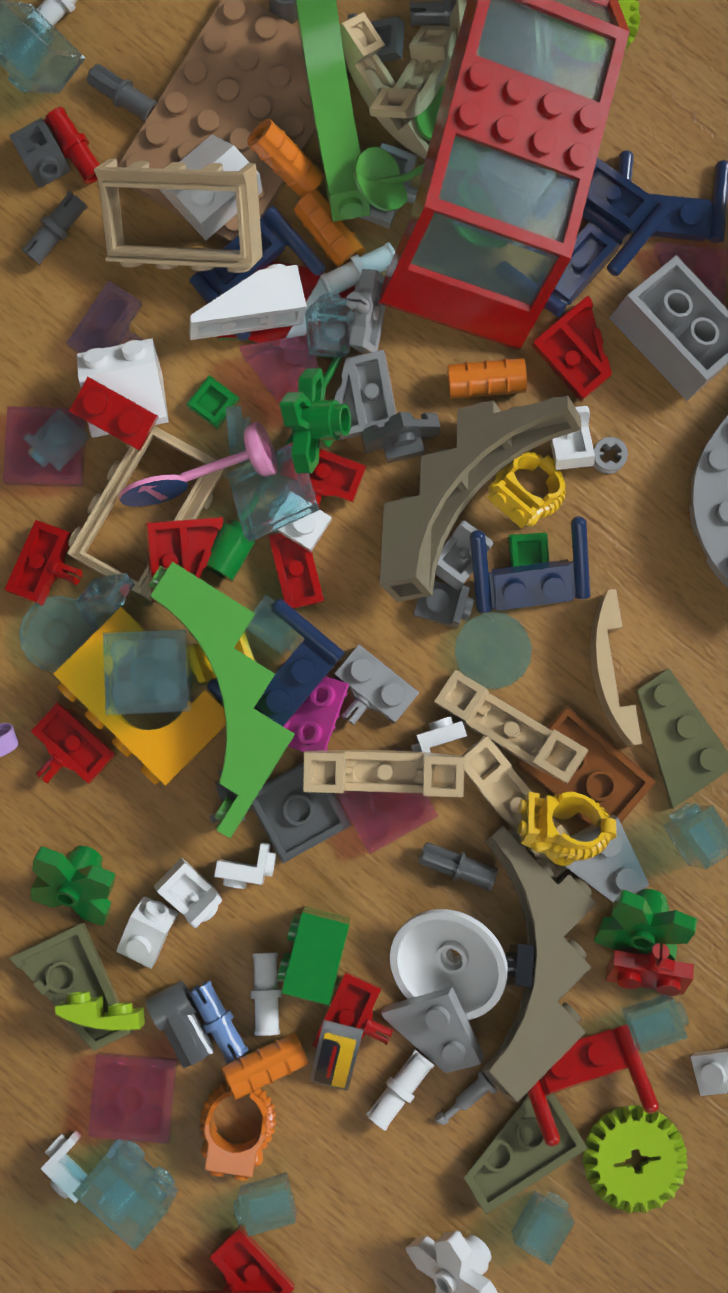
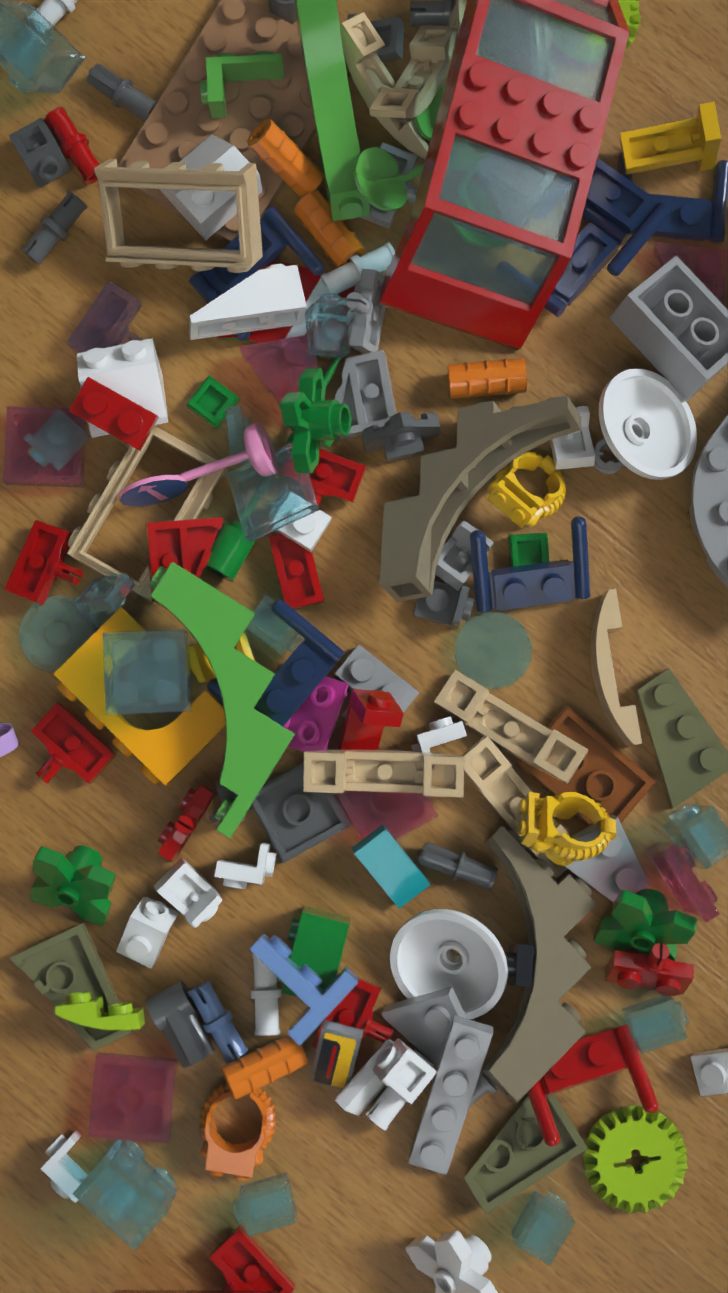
red wing [531,295,612,402] -> none
none -> red plate [157,785,217,861]
none -> bright green bracket [200,51,285,119]
none -> medium blue bracket [249,933,358,1046]
none -> white tile [335,1039,394,1116]
none -> red bracket [338,689,404,750]
none -> teal tile [352,824,430,909]
none -> white bracket [372,1038,437,1104]
none -> light grey plate [408,1015,493,1175]
none -> white dish [599,368,697,480]
none -> yellow bracket [620,101,721,175]
none -> clear pink plate [646,842,720,923]

